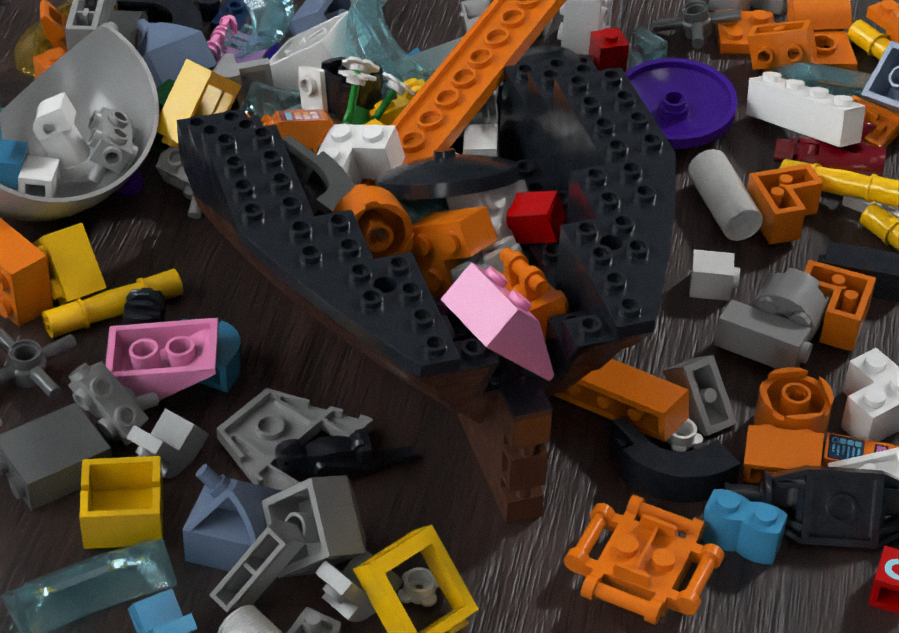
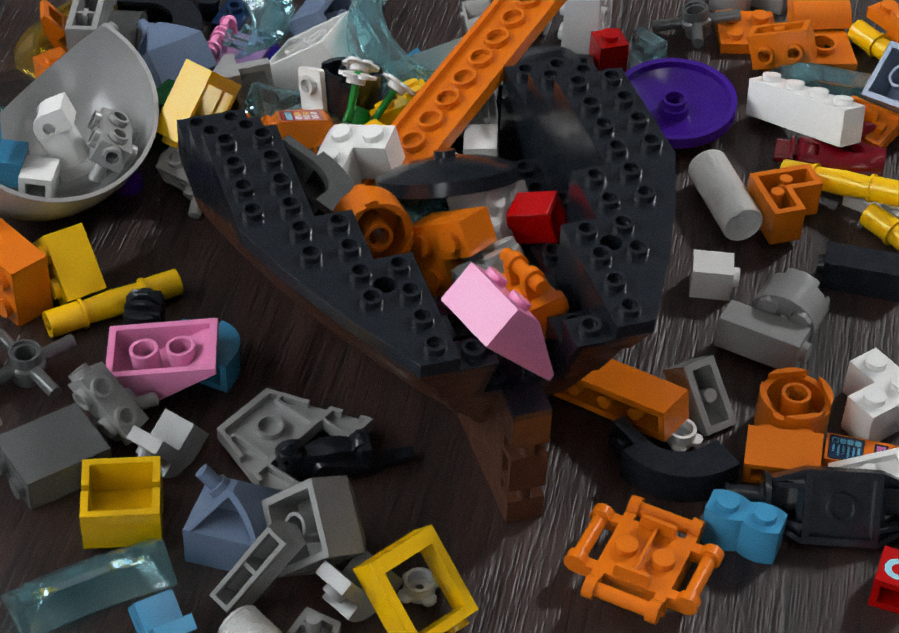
orange brick [804,260,876,352] -> none

